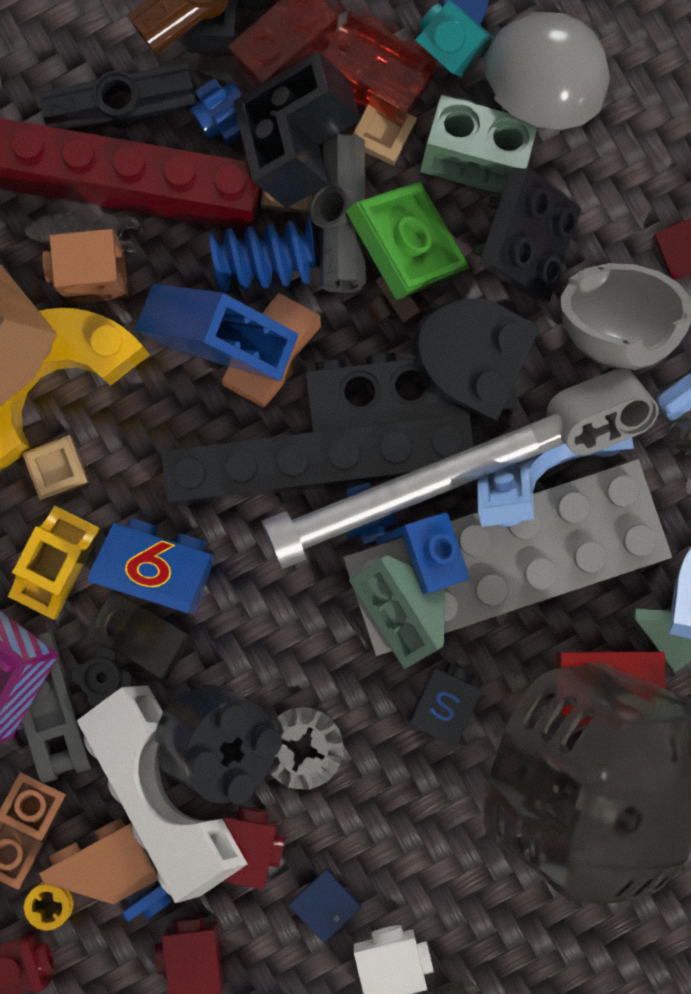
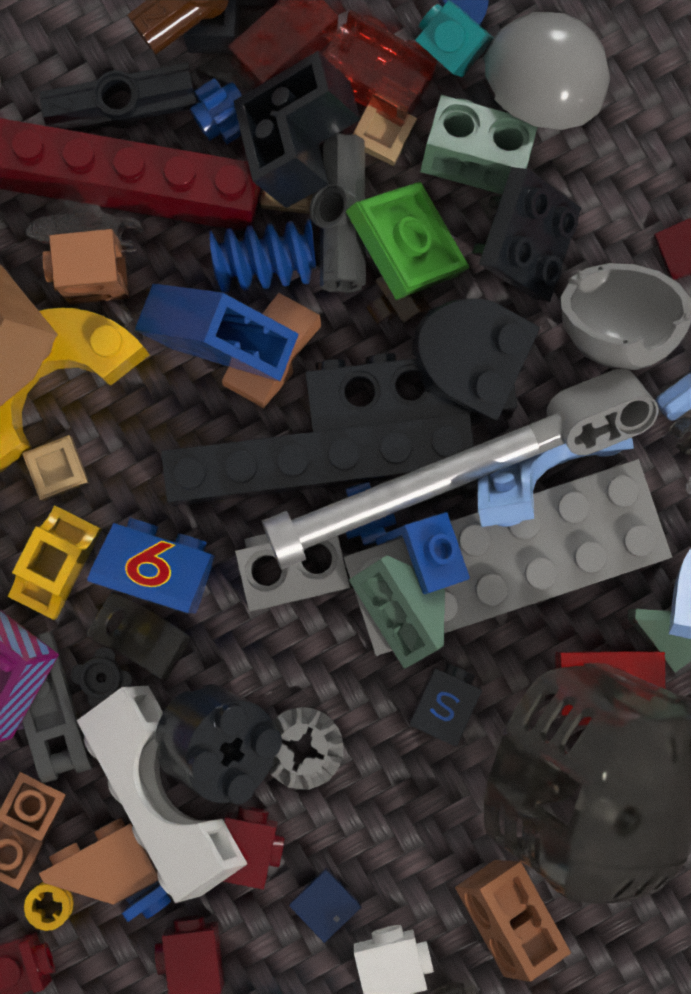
none -> light grey brick [235,534,350,612]
none -> nougat brick [455,860,571,982]

